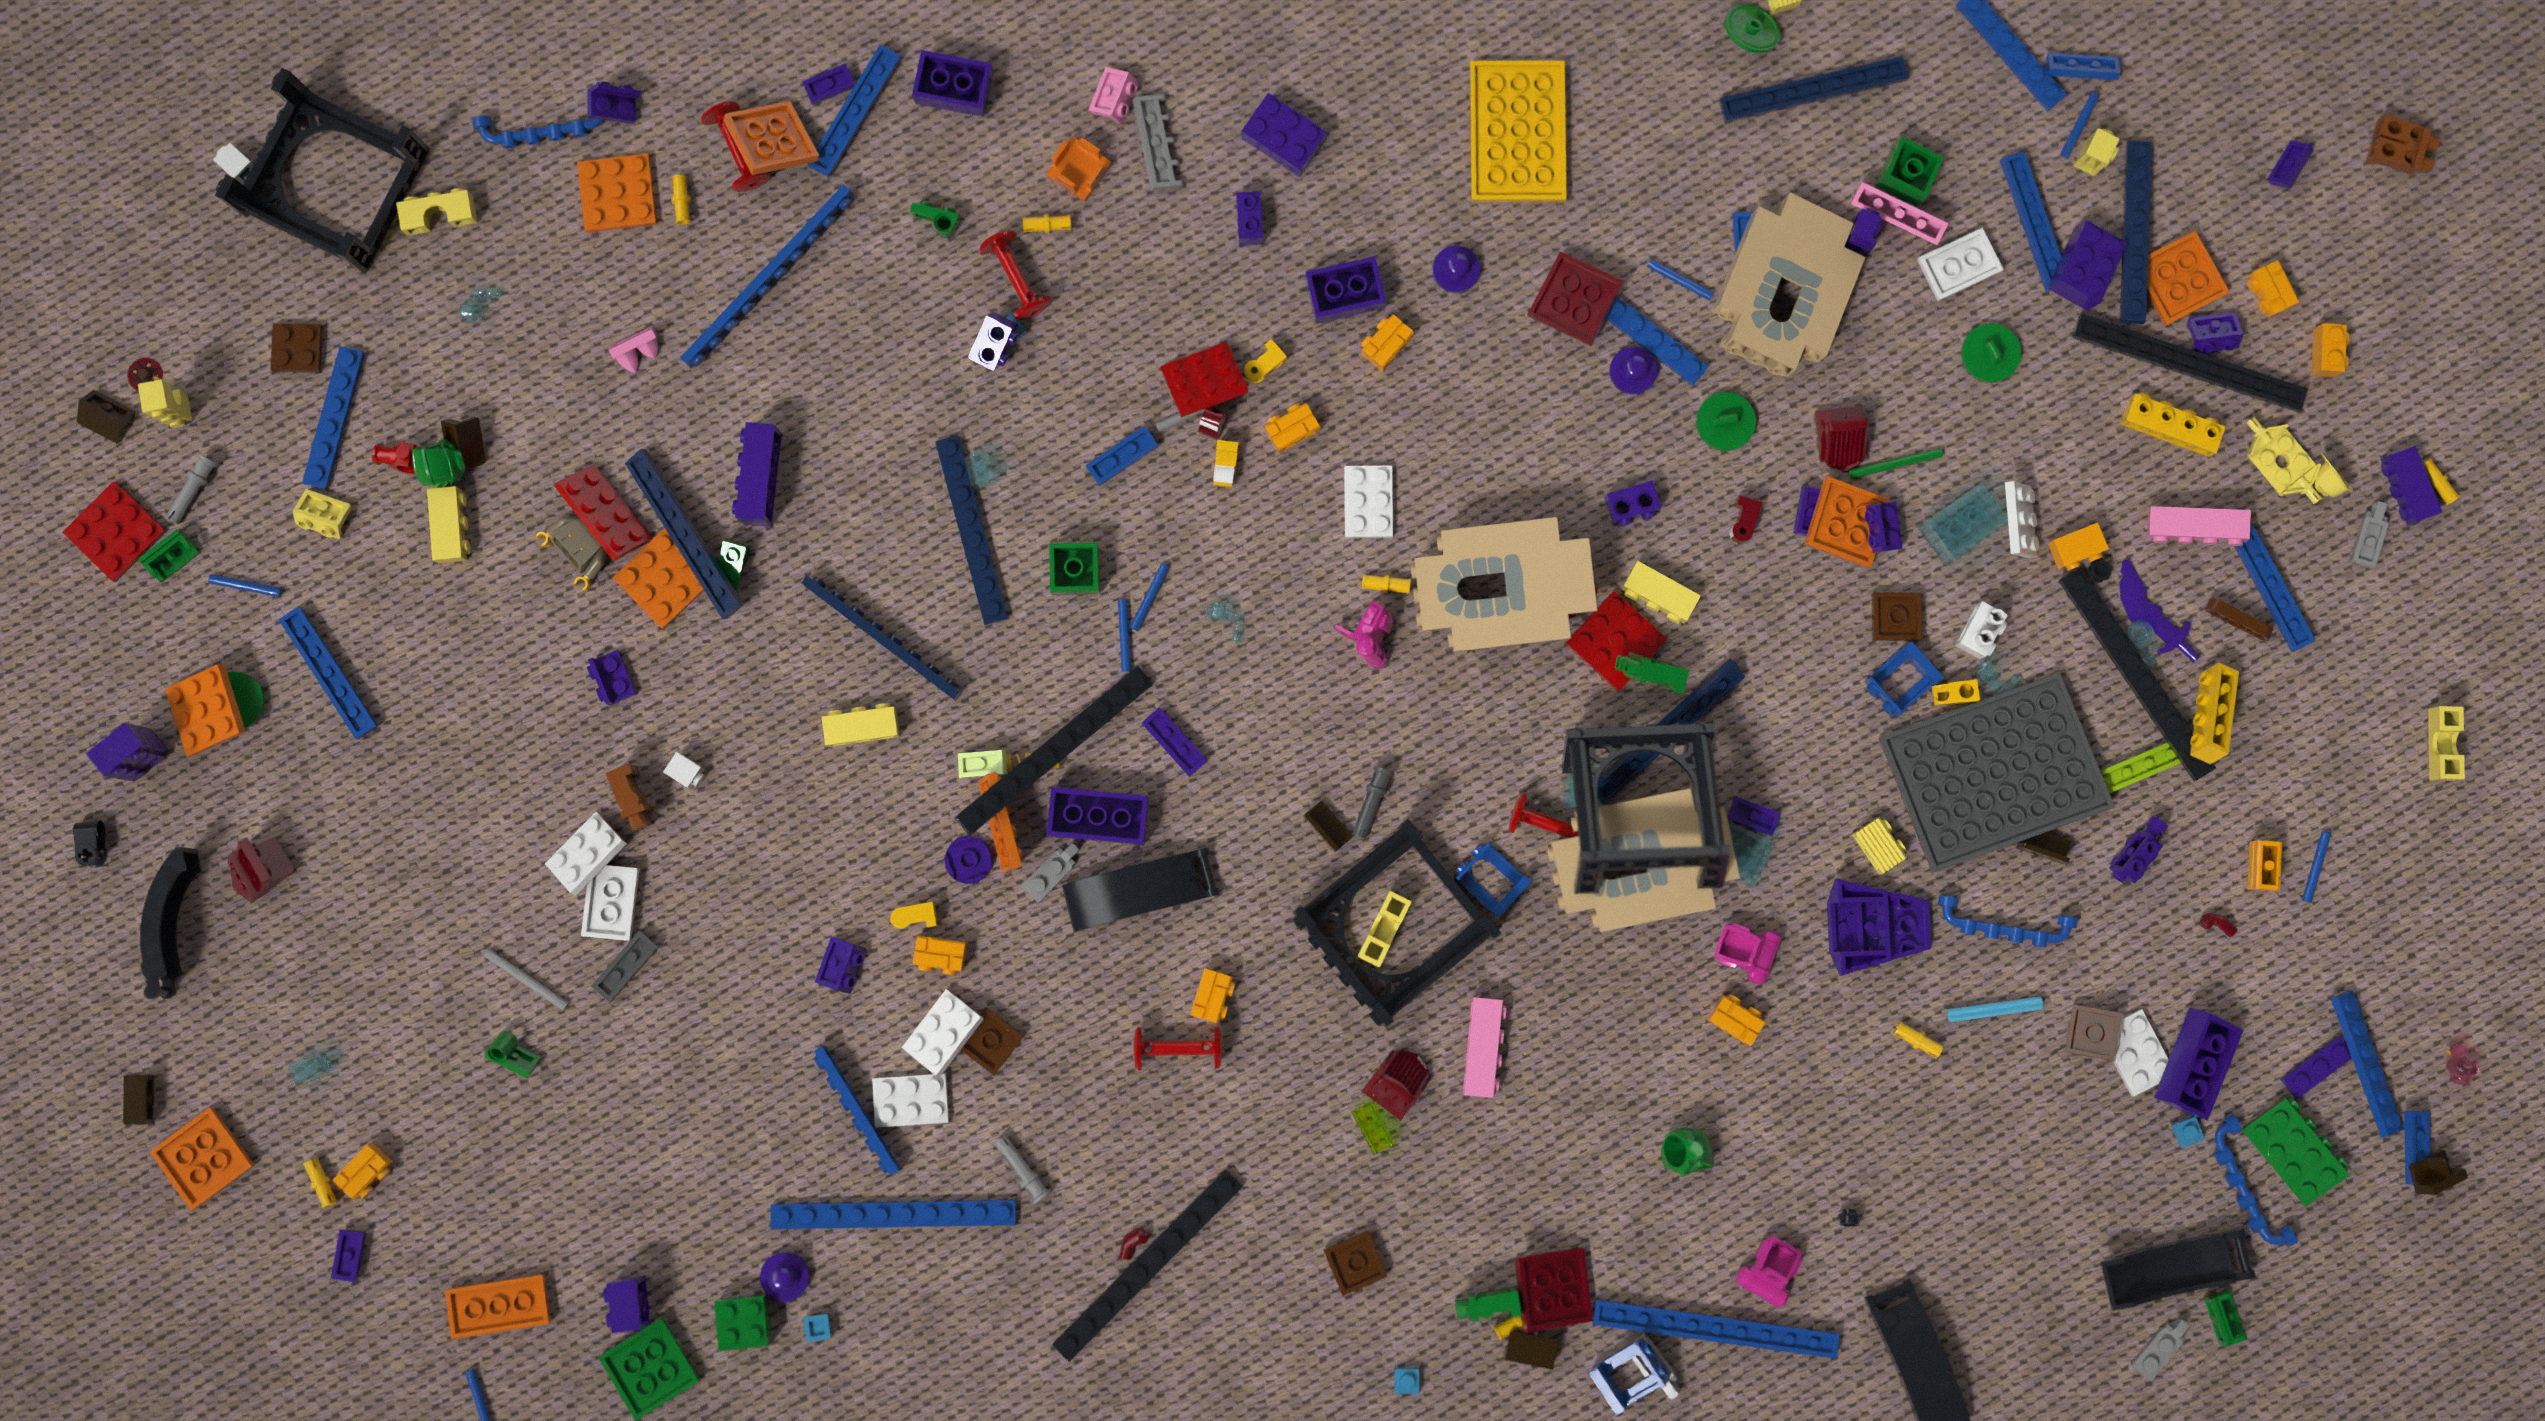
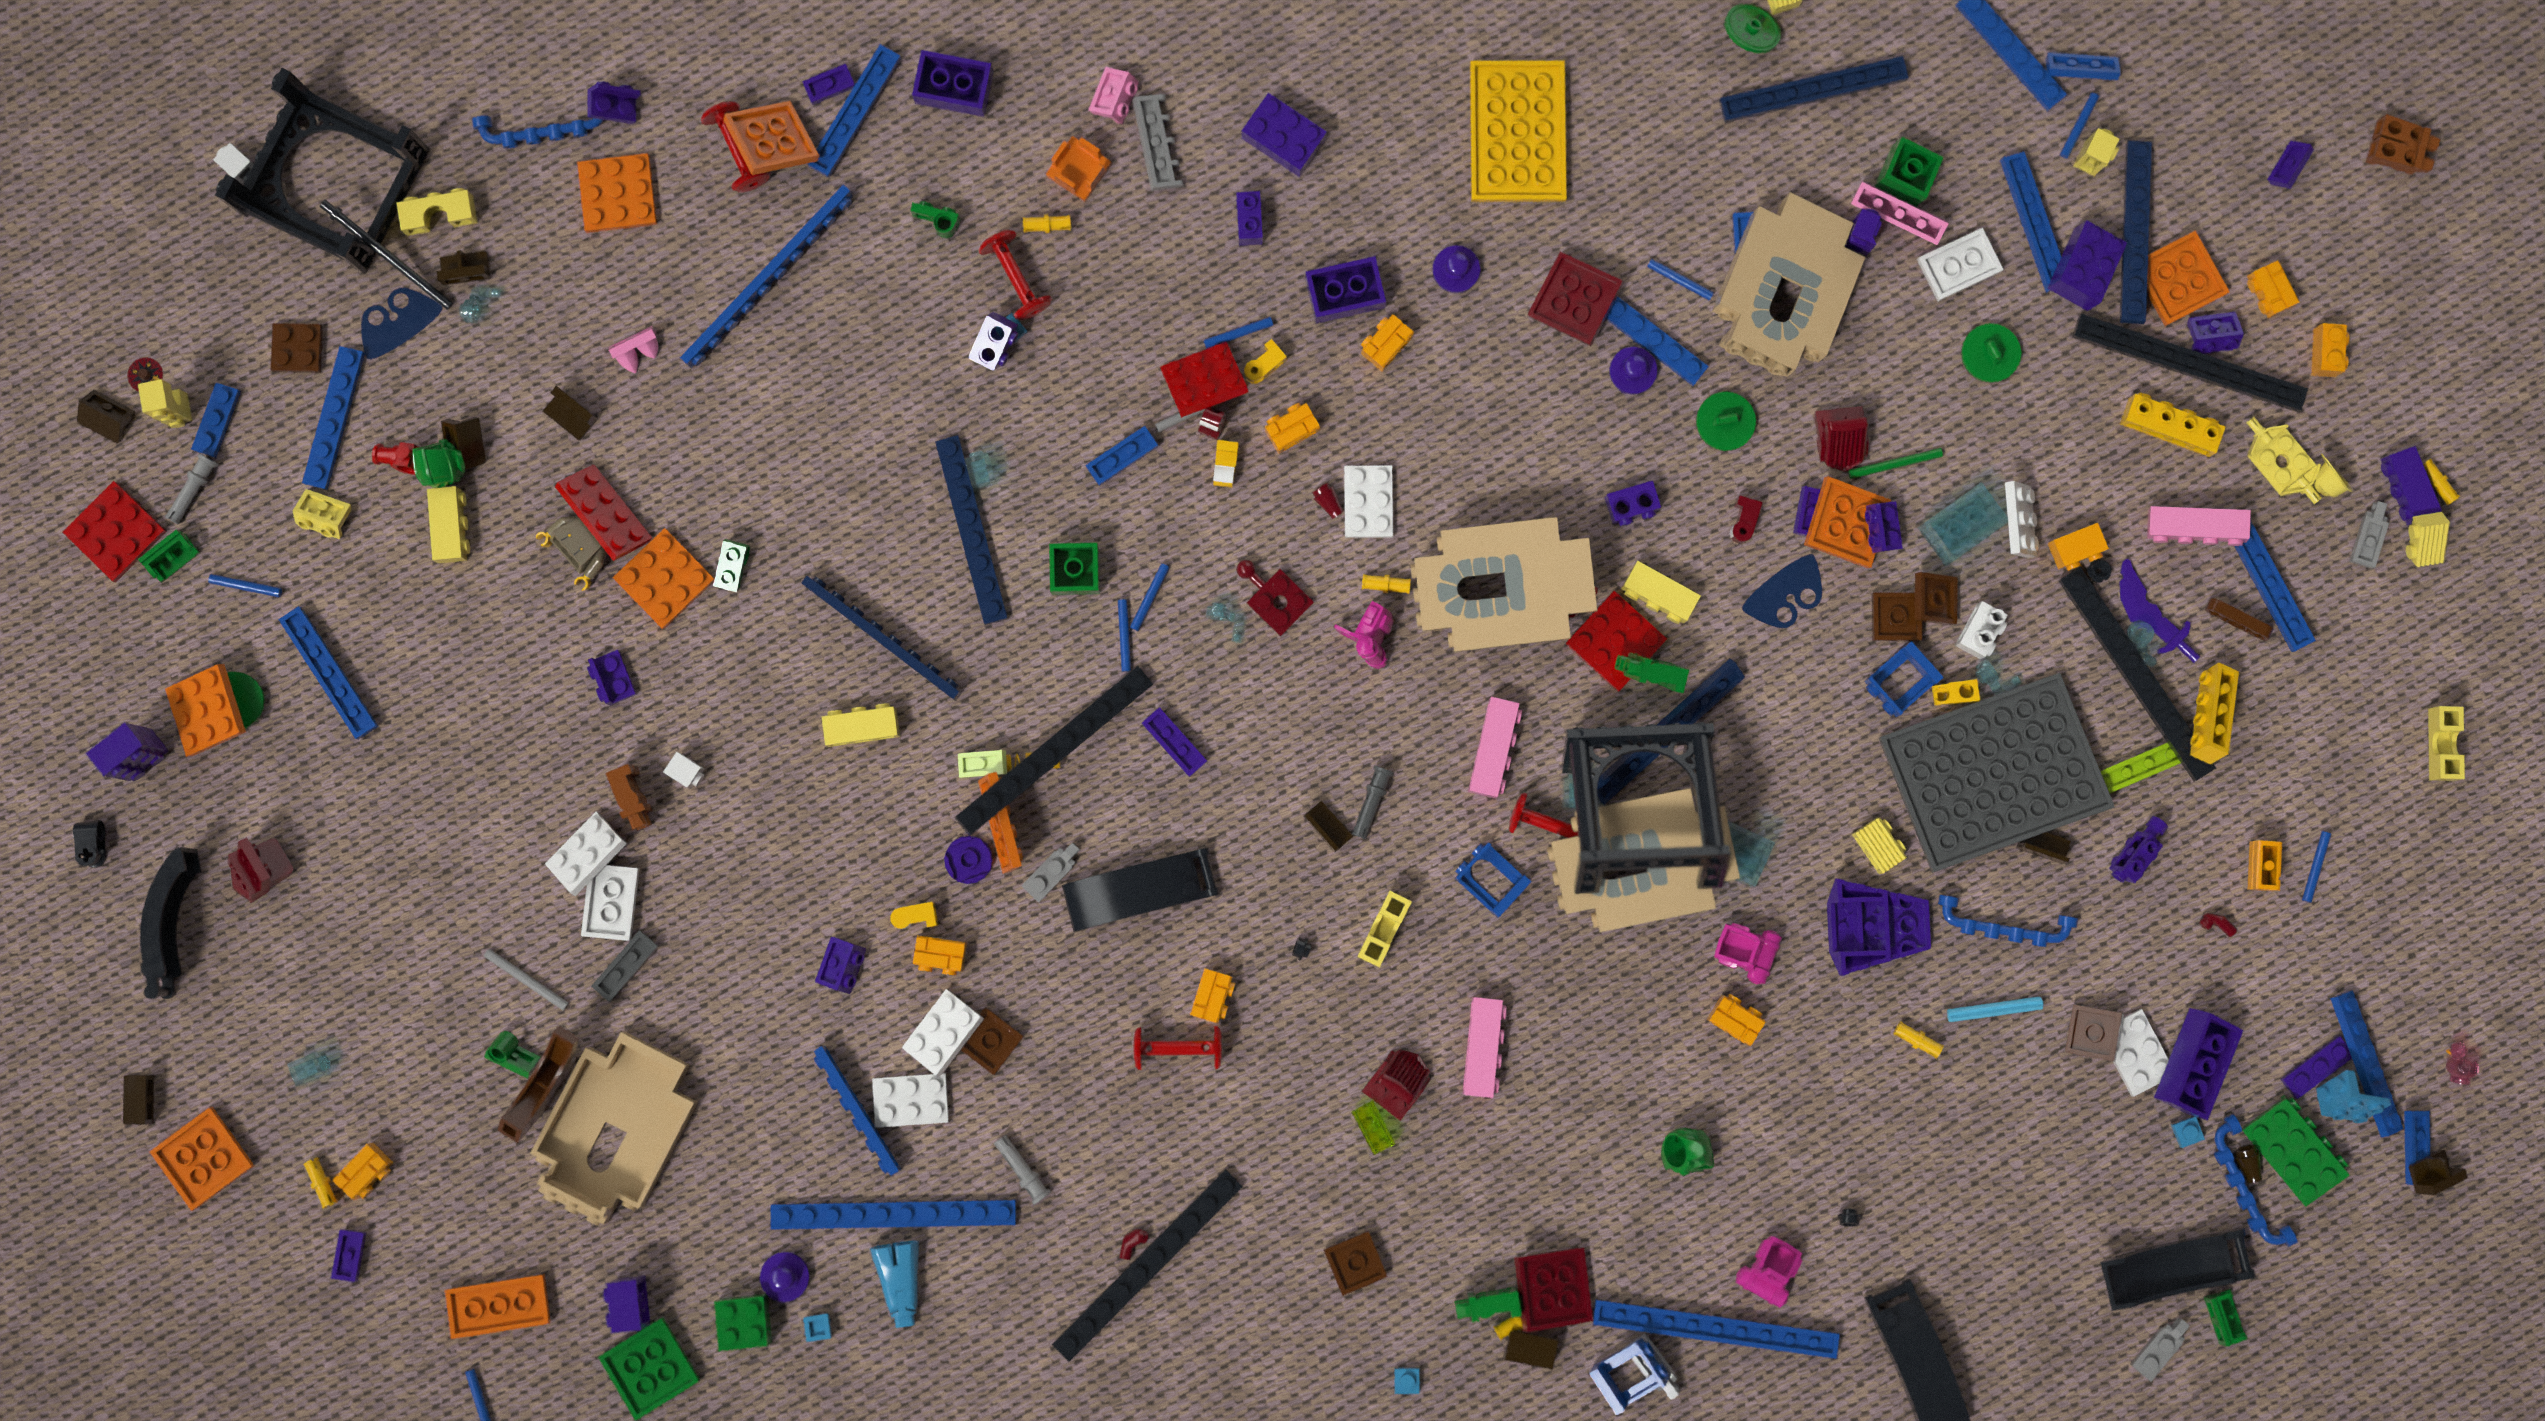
dark blue plate [625,449,744,619] -> none
yellow pin [671,175,691,225] -> none
dark purple brick [732,422,782,527] -> none
dark purple brick [1046,787,1149,846] -> none
black arch [1292,819,1502,1027] -> none
dark purple plate [1727,796,1781,836] -> none
none -> blue plate [191,383,241,458]
none -> black bar [319,199,453,310]
none -> dark blue piece [361,287,443,359]
none -> dark brown panel [436,250,491,286]
none -> reddish brown arch [497,1025,579,1143]
none -> tan panel [531,1032,698,1226]
none -> dark brown panel [543,386,598,440]
none -> dark azure piece [870,1240,919,1328]
none -> blue bar [1203,317,1273,349]
none -> dark red plate [1236,560,1314,637]
none -> black plate [1292,937,1312,961]
none -> dark red cone [1312,482,1344,519]
none -> bright pink brick [1468,697,1522,799]
none -> dark blue piece [1742,554,1822,628]
none -> reddish brown plate [1915,572,1958,625]
none -> dark brown cone [2235,1145,2262,1183]
none -> dark azure bracket [2316,1070,2391,1123]
none -> light yellow brick [2406,512,2450,567]

